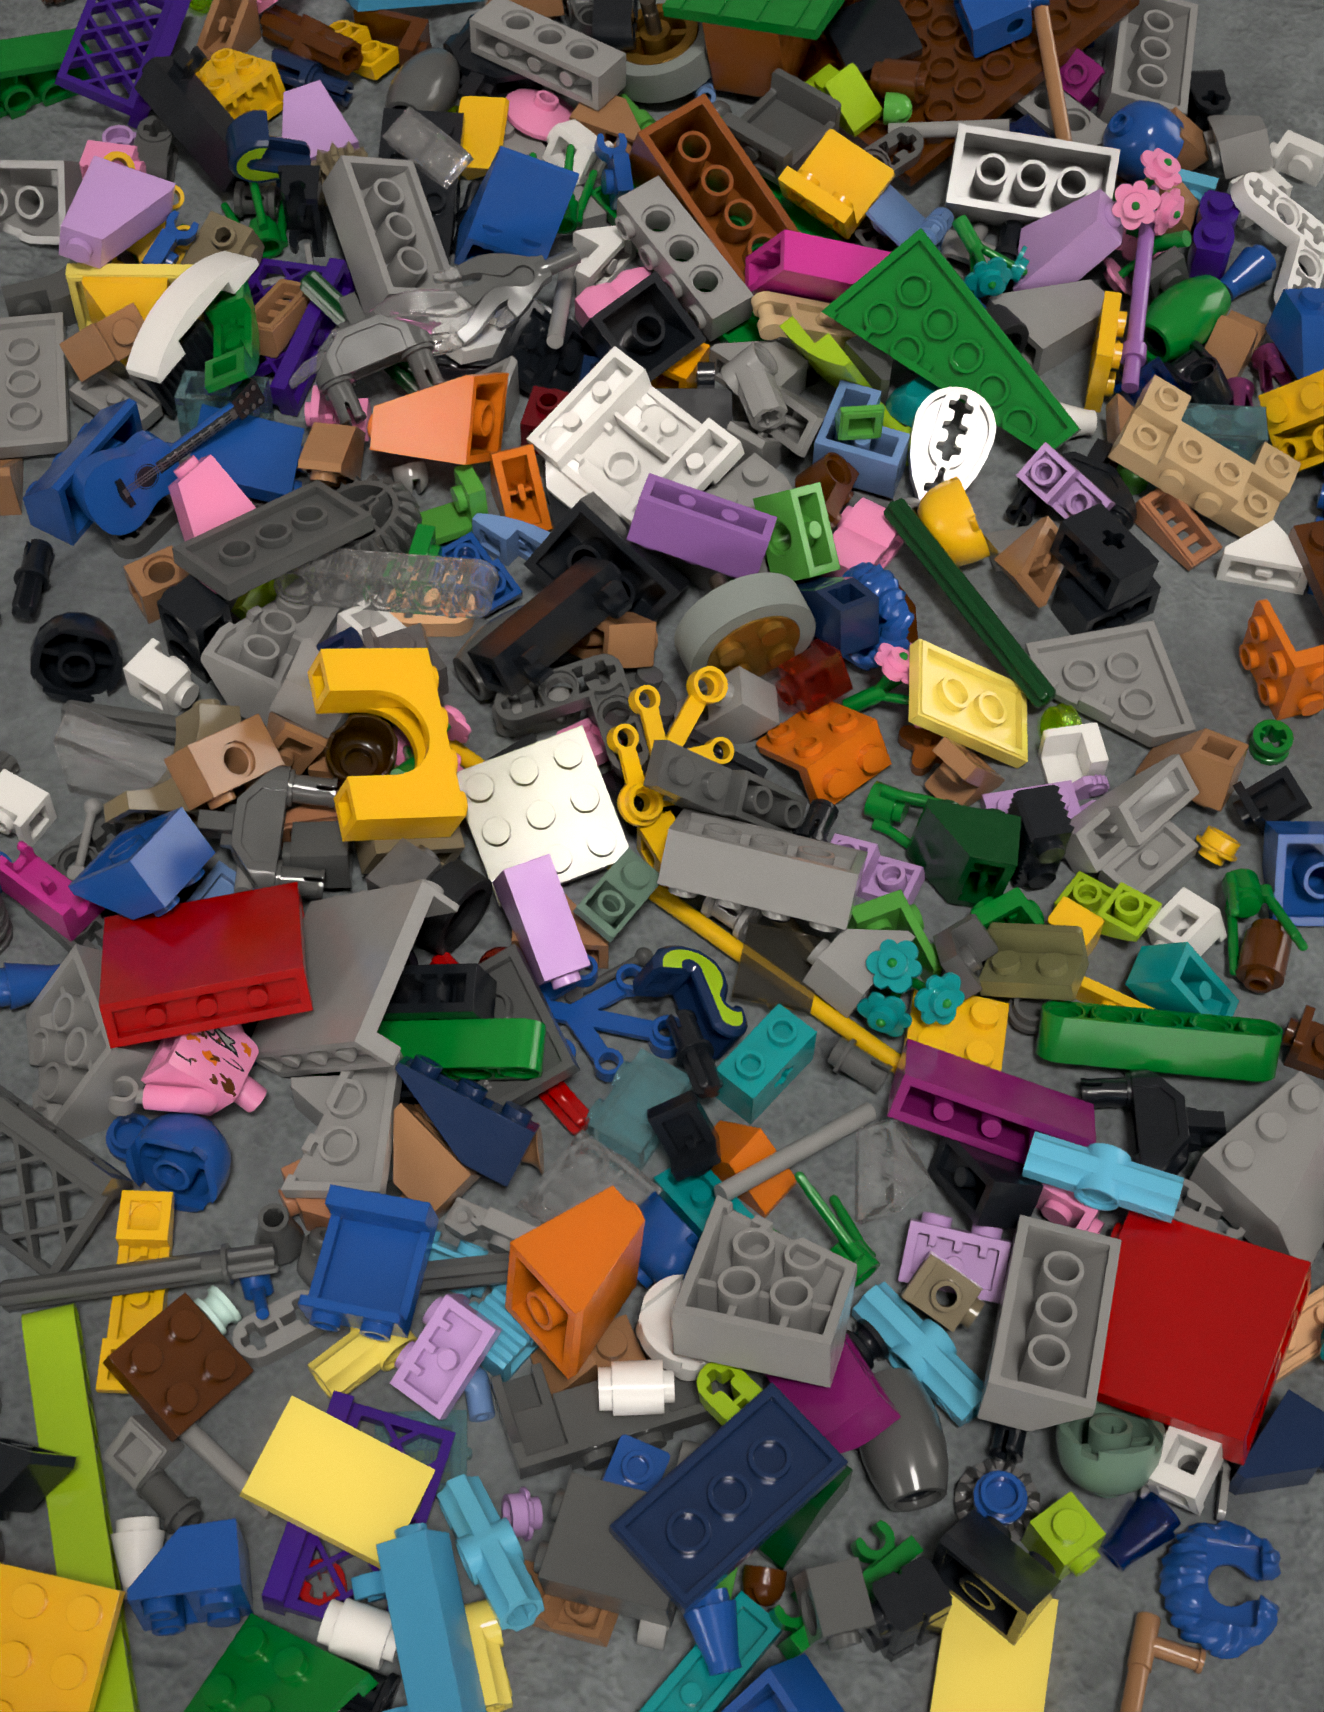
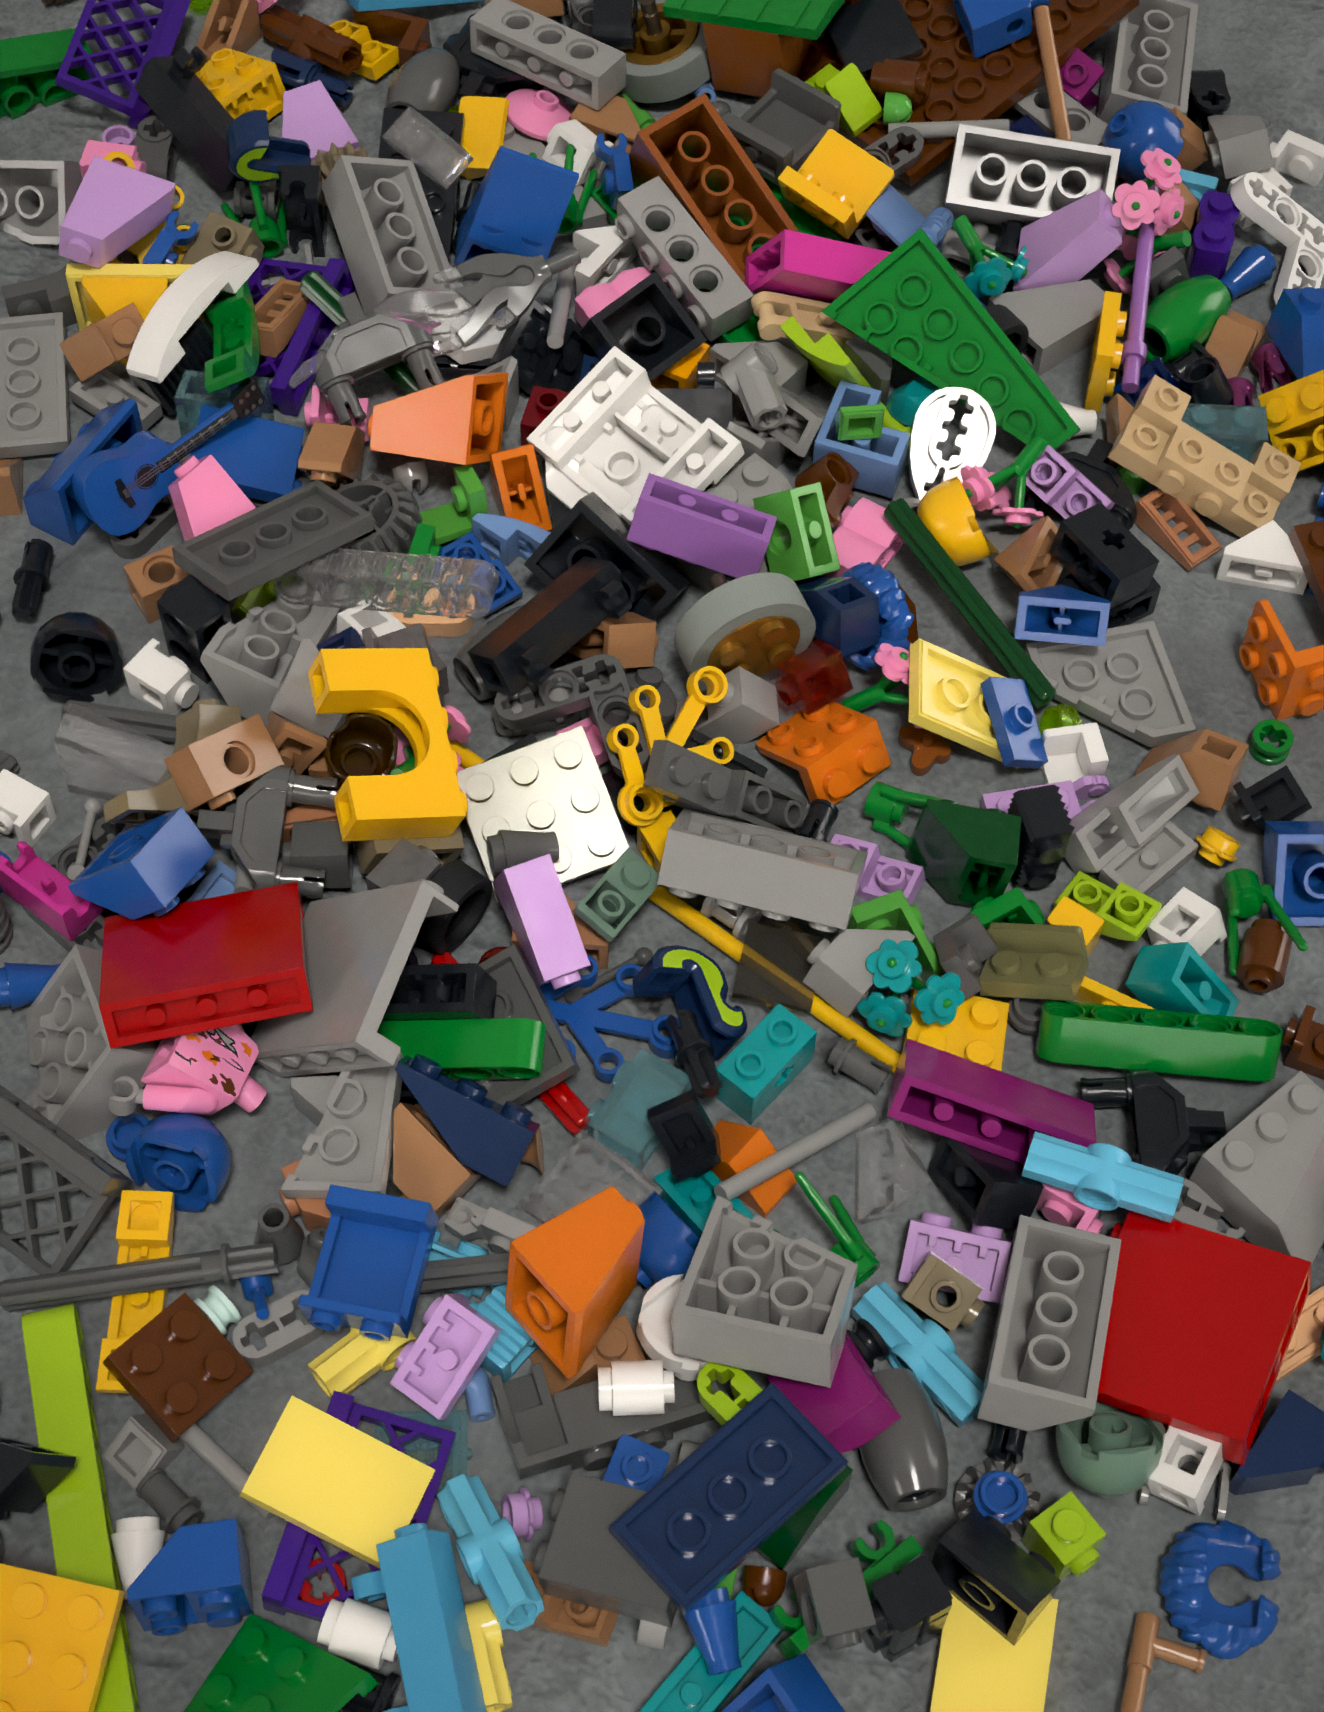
medium nougat slope [925,736,1005,806] -> none
clear blue cone [1100,1492,1181,1572] -> none
none -> dark grey cone [487,830,559,874]
none -> plant [960,434,1049,529]
none -> blue plate [980,677,1049,768]
none -> blue slope [1014,584,1111,647]

